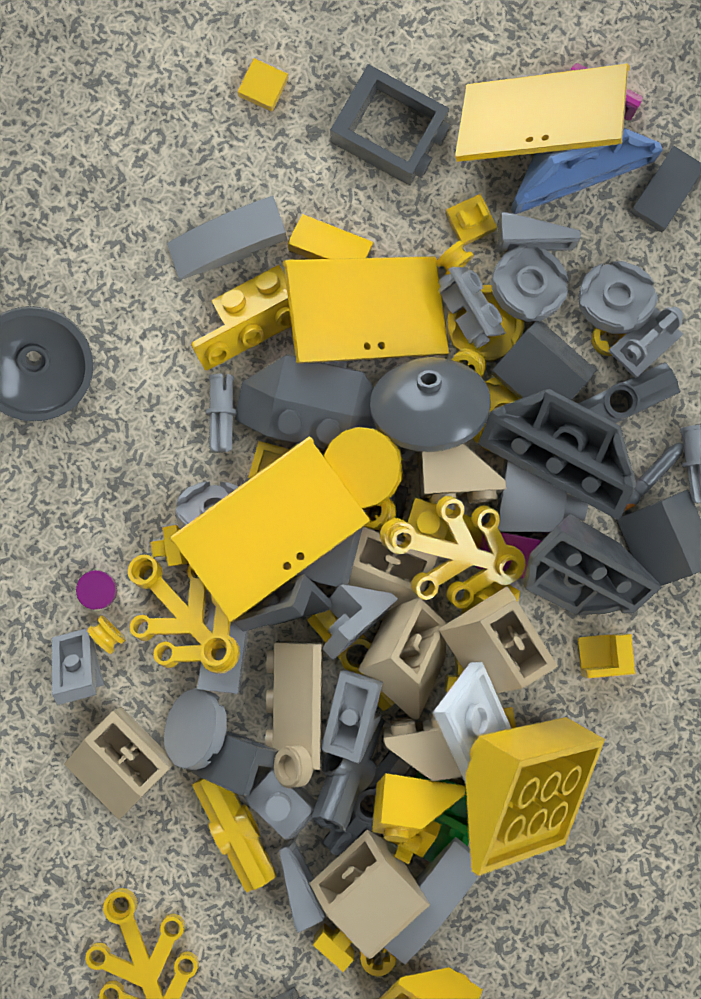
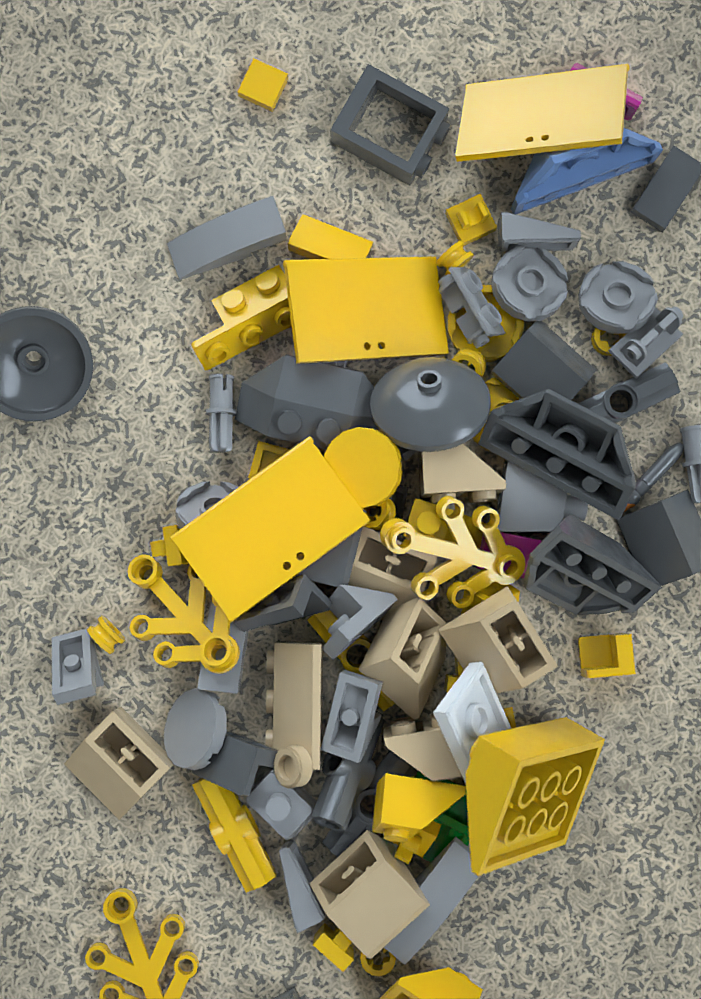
magenta tile [76,570,117,610] -> none

